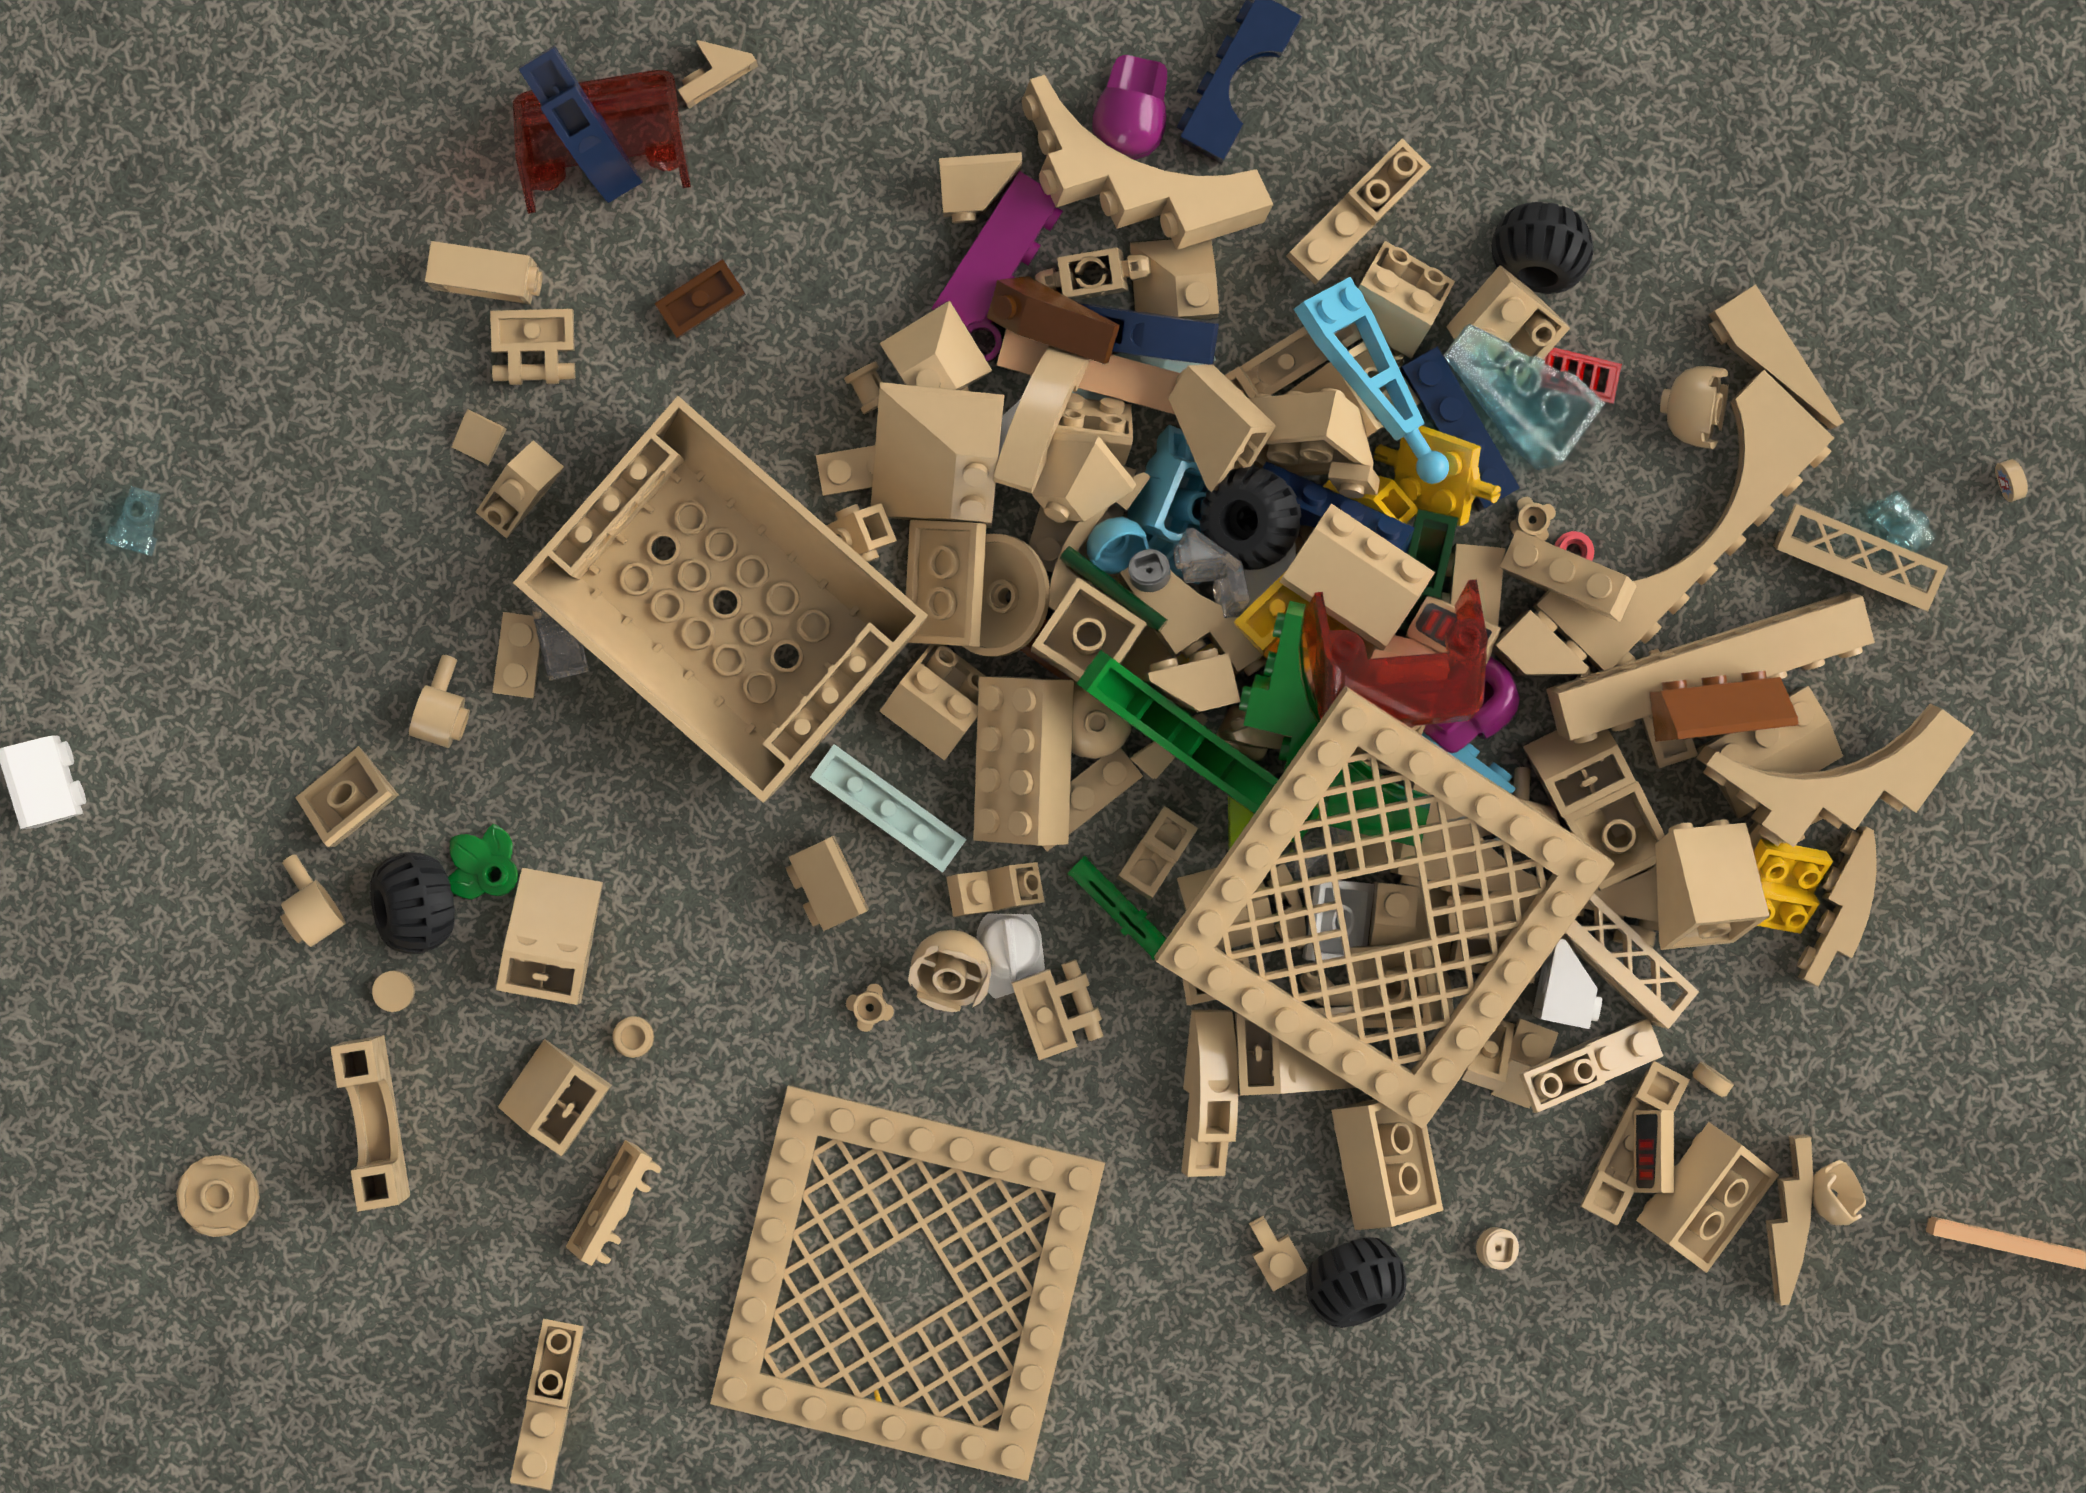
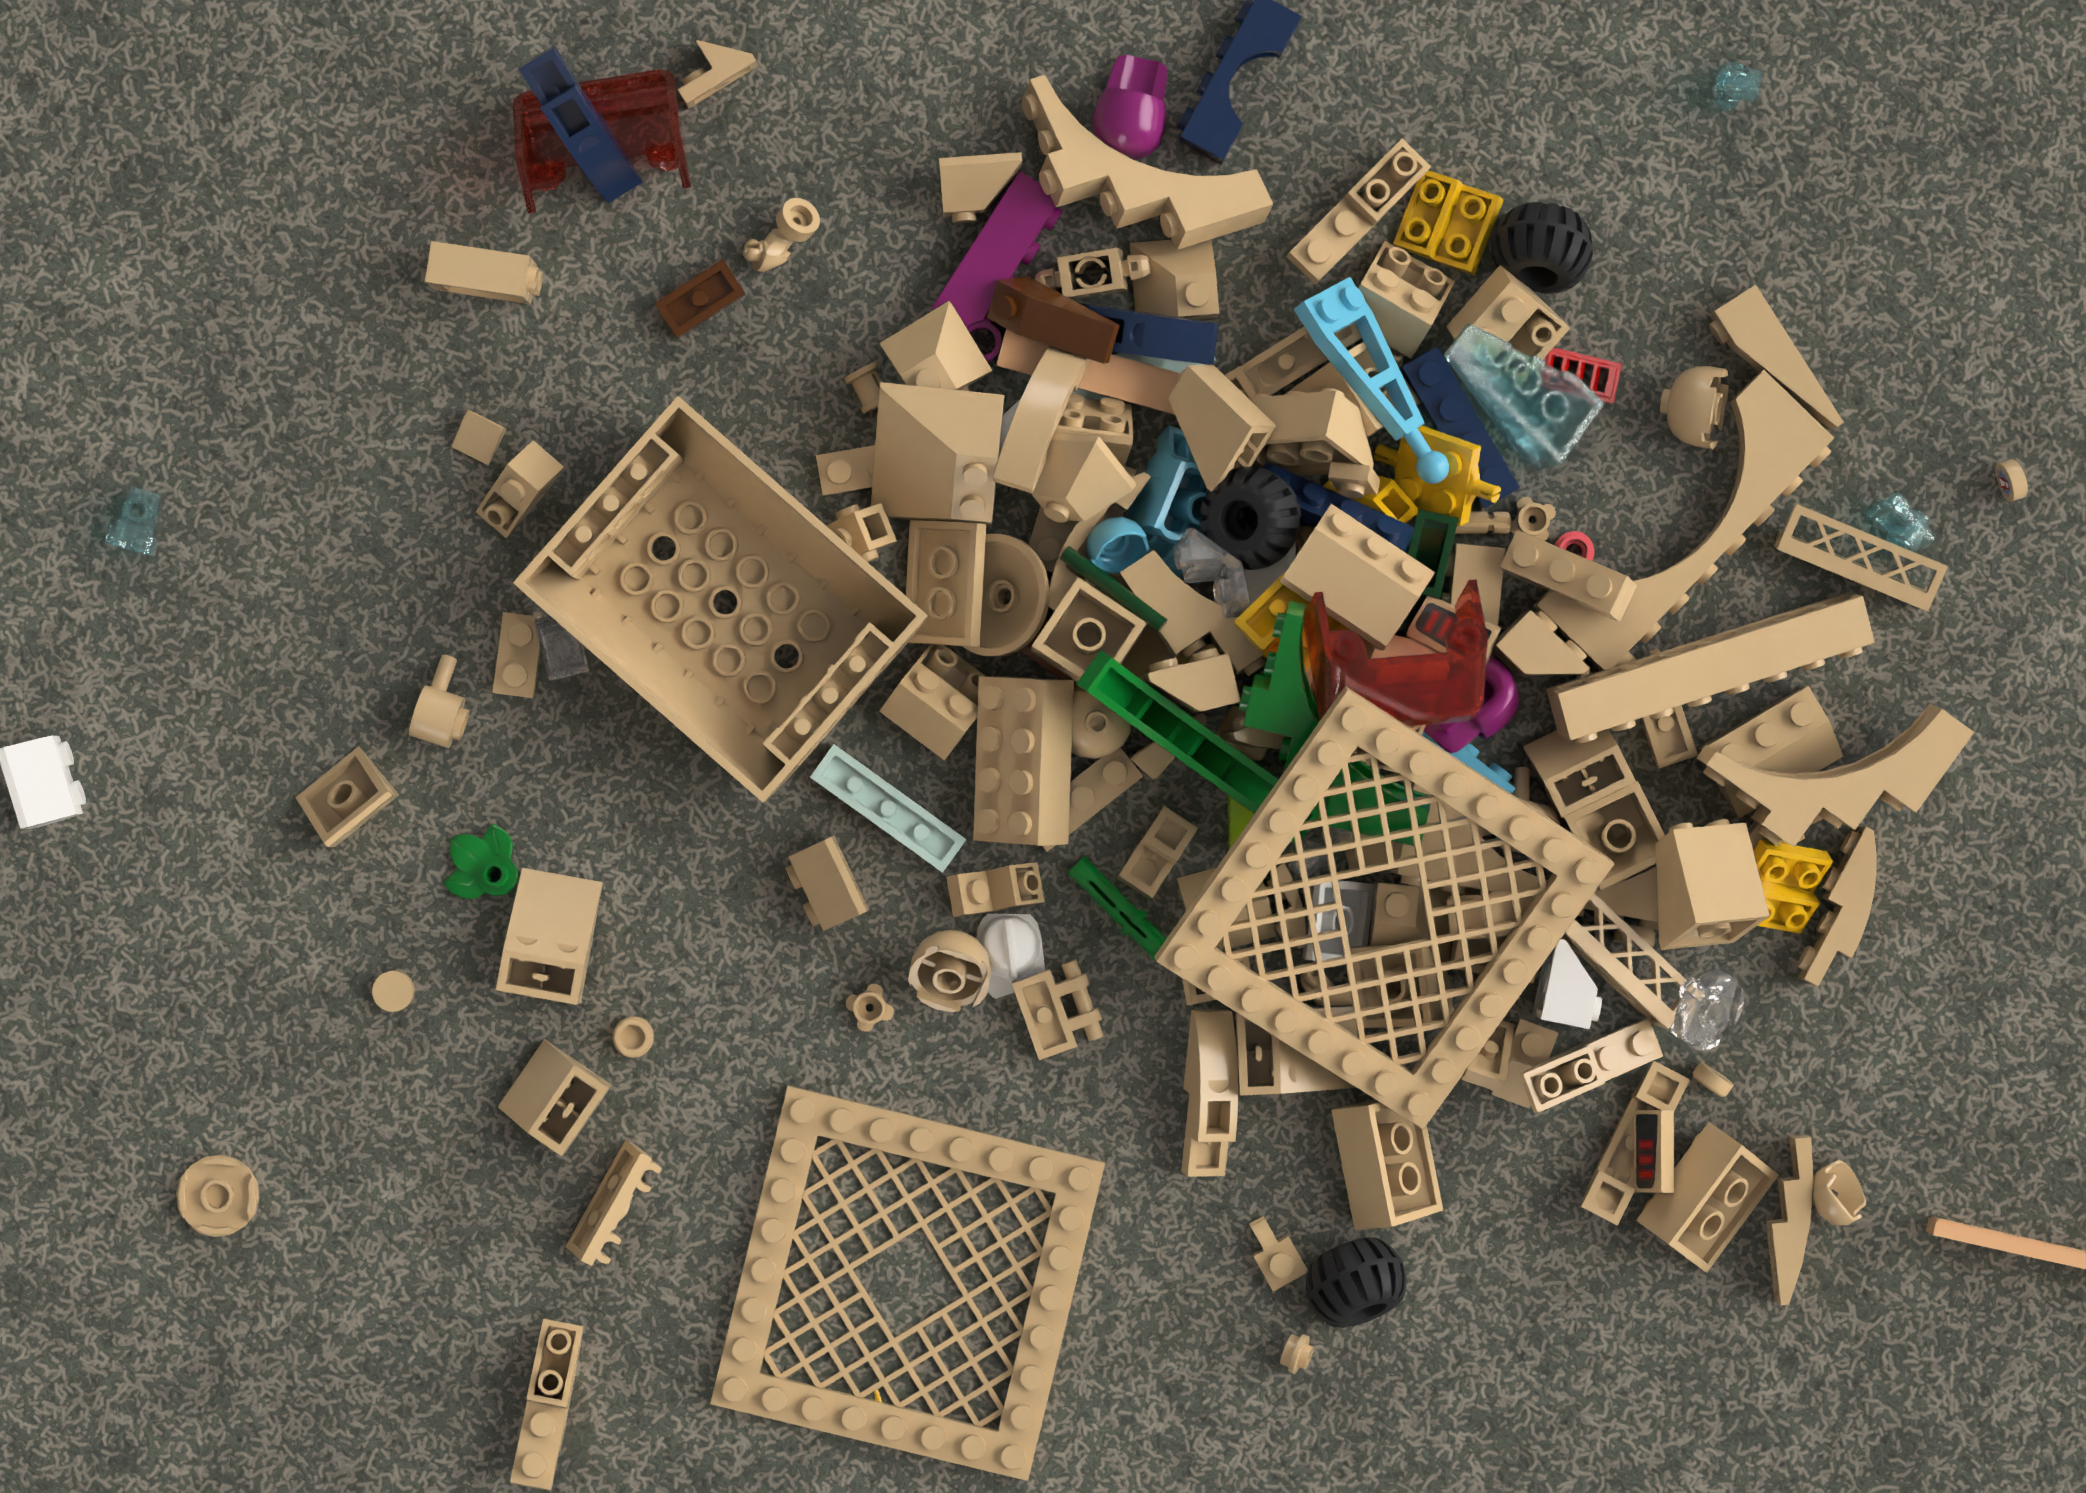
tan piece [280,855,346,947] -> none
tan arch [330,1035,410,1212] -> none
black wheel [370,852,455,954] -> none
tan plate [490,309,576,385] -> none
dark grey tile [1128,549,1171,592] -> none
tan tile [1476,1227,1519,1270] -> none
dark orange slope [1649,670,1799,742] -> none
none -> tan arm [743,198,820,272]
none -> tan plate [1280,1334,1314,1374]
none -> yellow slope [1393,170,1504,276]
none -> tan axle [1455,511,1511,534]
none -> clear plate [1671,970,1744,1051]
none -> clear light blue plate [1715,61,1762,112]

